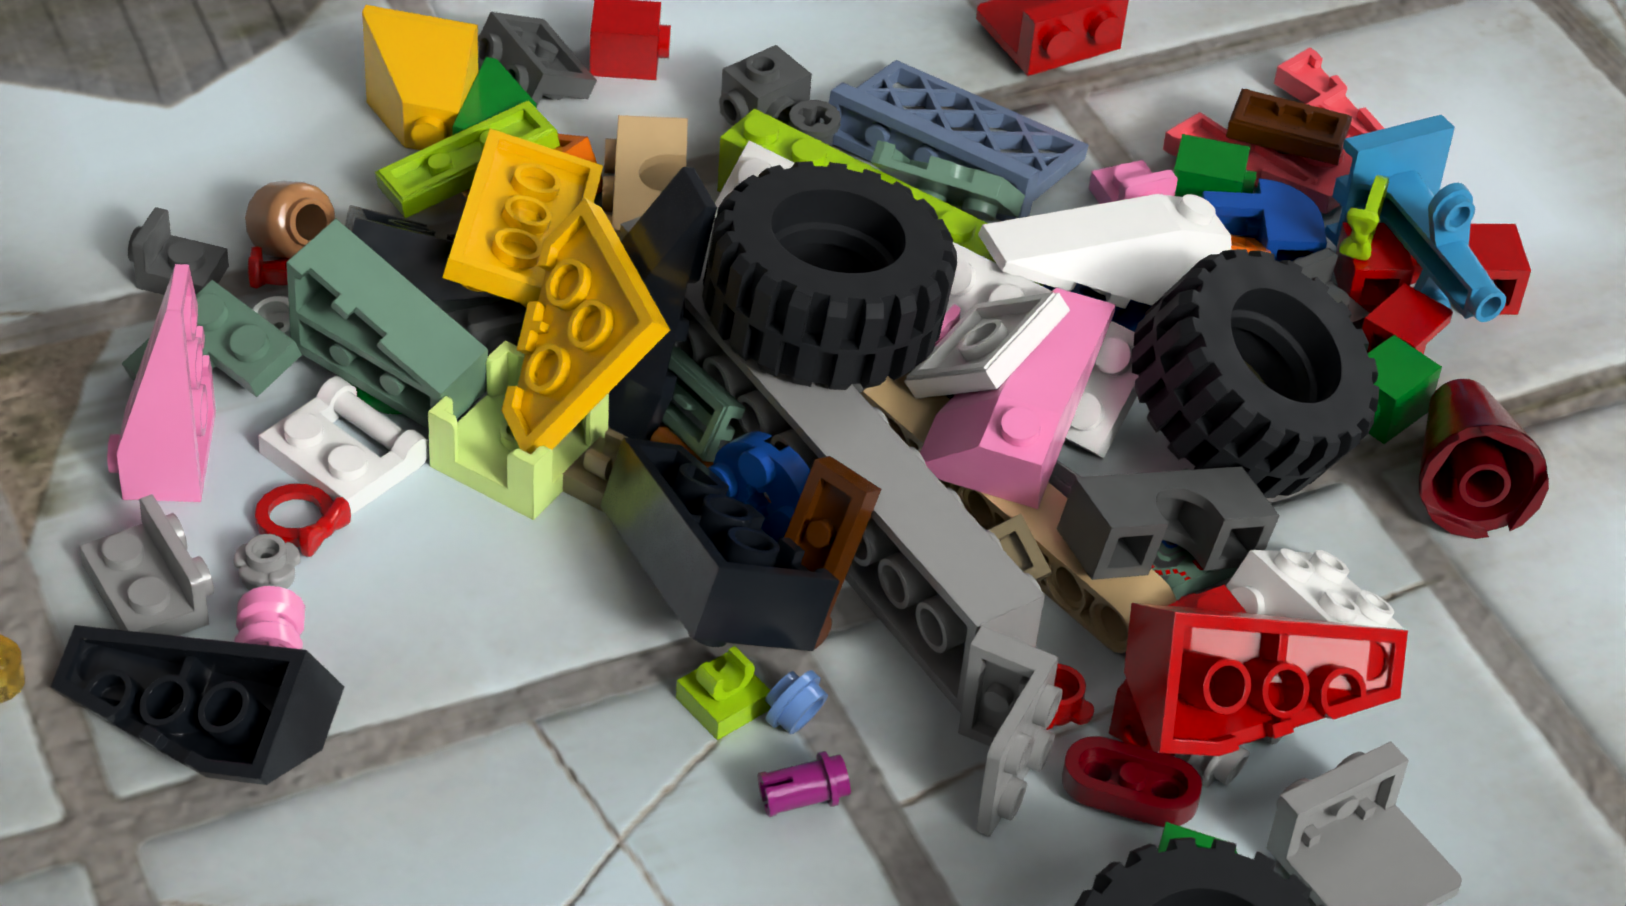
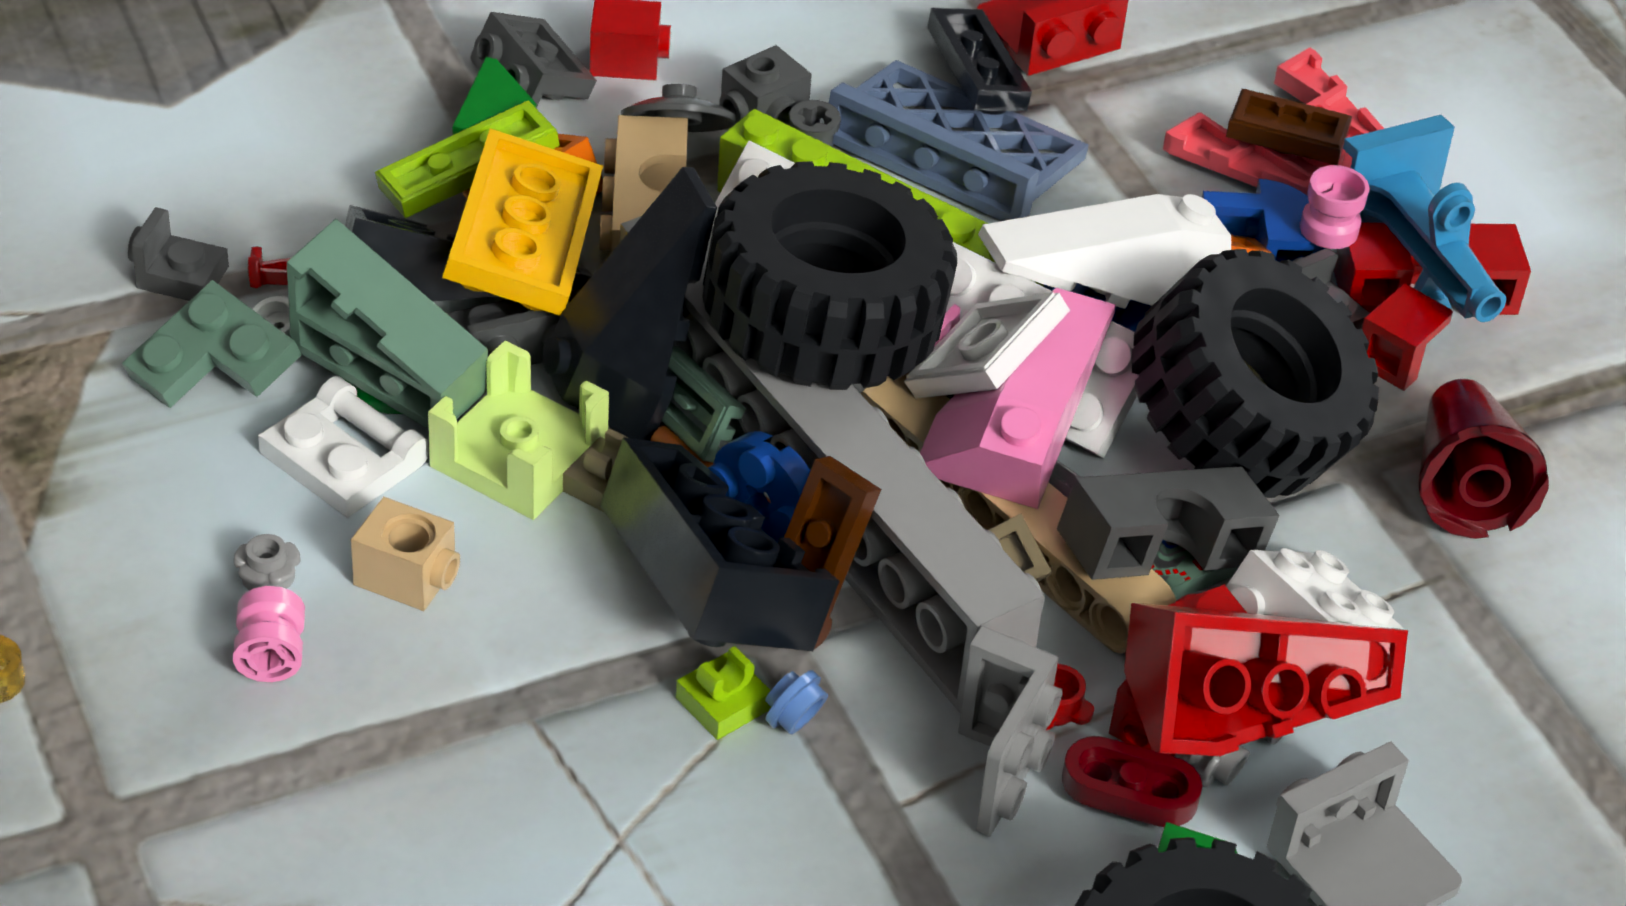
black wedge [50,625,344,785] -> none
light grey bracket [79,494,214,636] -> none
bright pink wedge [107,264,216,502] -> none
medium nougat head [245,181,335,259] -> none
red piece [255,484,351,557] -> none
yellow slope [362,5,478,150] -> none
yellow plate [501,198,670,454] -> none
magenta pin [757,751,851,817] -> none
sand green wing [871,140,1025,221] -> none
bright pink bracket [1089,160,1178,204] -> none
green brick [1173,134,1257,197] -> none
lime piece [1339,175,1389,261] -> none
green brick [1367,335,1442,444] -> none
none -> tan brick [351,496,460,611]
none -> dark grey dish [621,84,736,132]
none -> black plate [927,8,1032,115]
none -> bright pink wheel [1300,165,1370,249]

